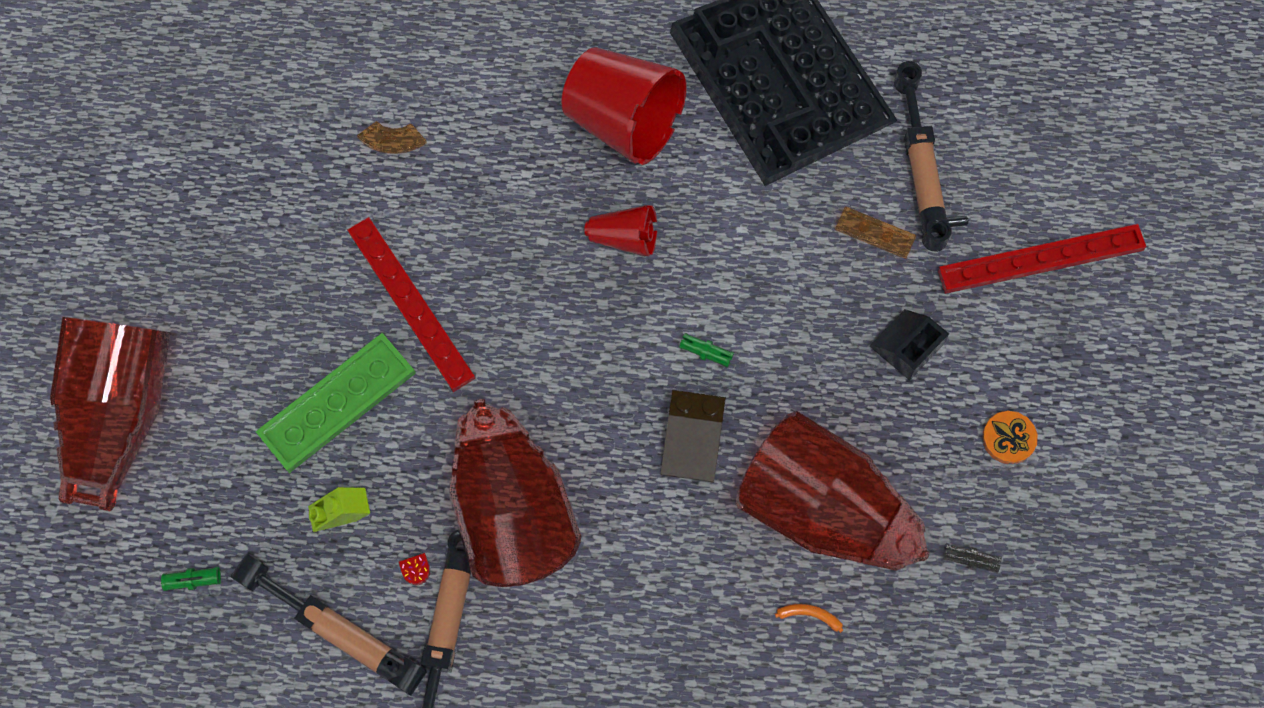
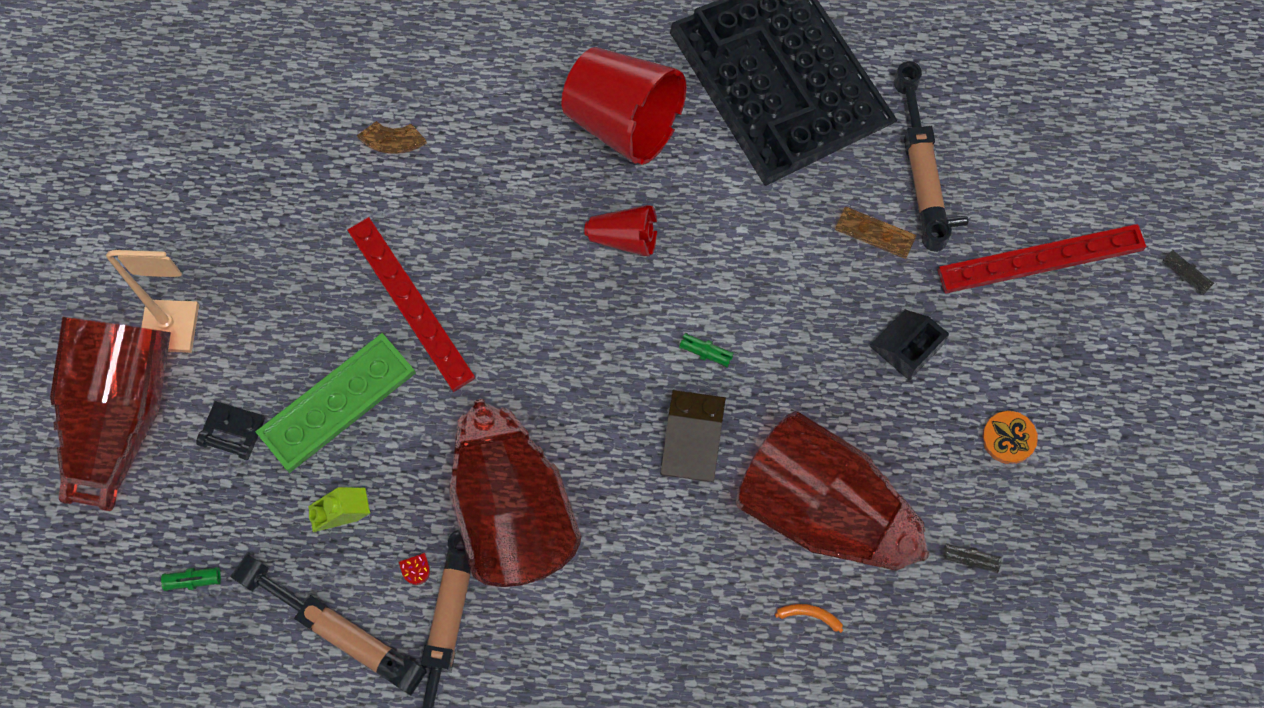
none -> light nougat piece [106,250,199,353]
none -> black plate [196,401,265,460]
none -> clear smoke pin [1162,250,1214,295]

